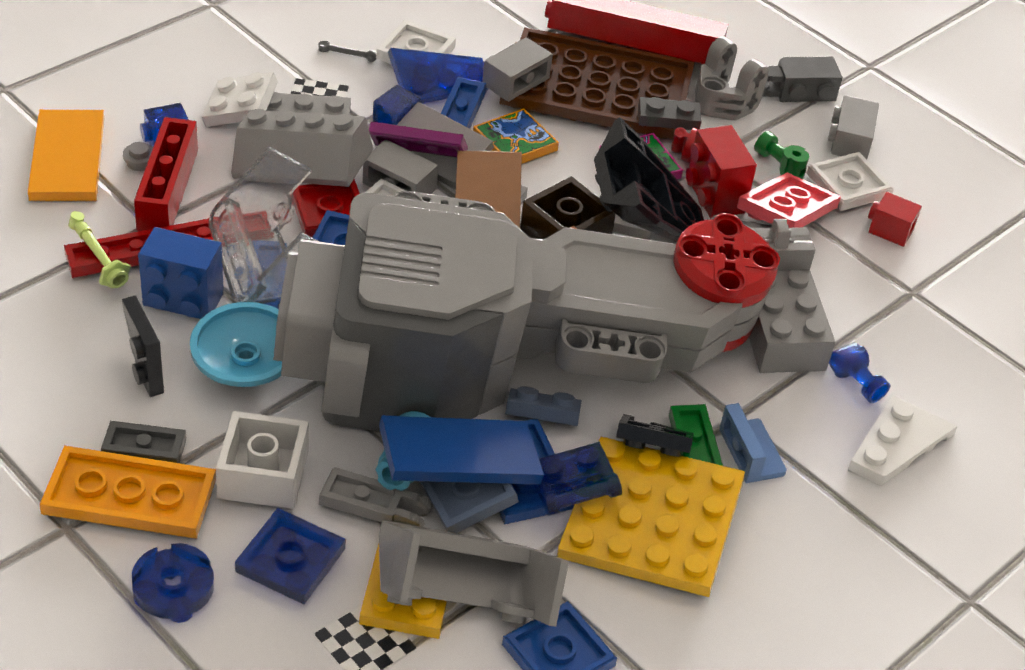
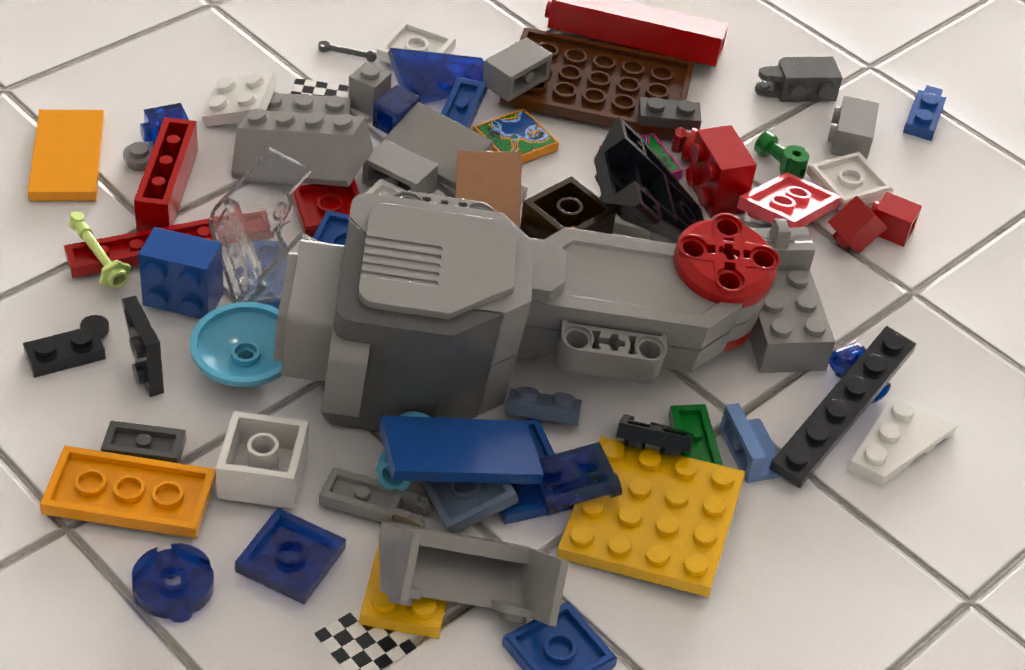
magenta tile [369,122,468,157] -> none
light grey piece [695,36,769,120] -> none
none -> black hinge [23,315,109,378]
none -> light grey brick [348,62,392,117]
none -> black plate [769,326,917,488]
none -> red brick [828,195,888,254]
none -> blue hinge [903,84,947,141]

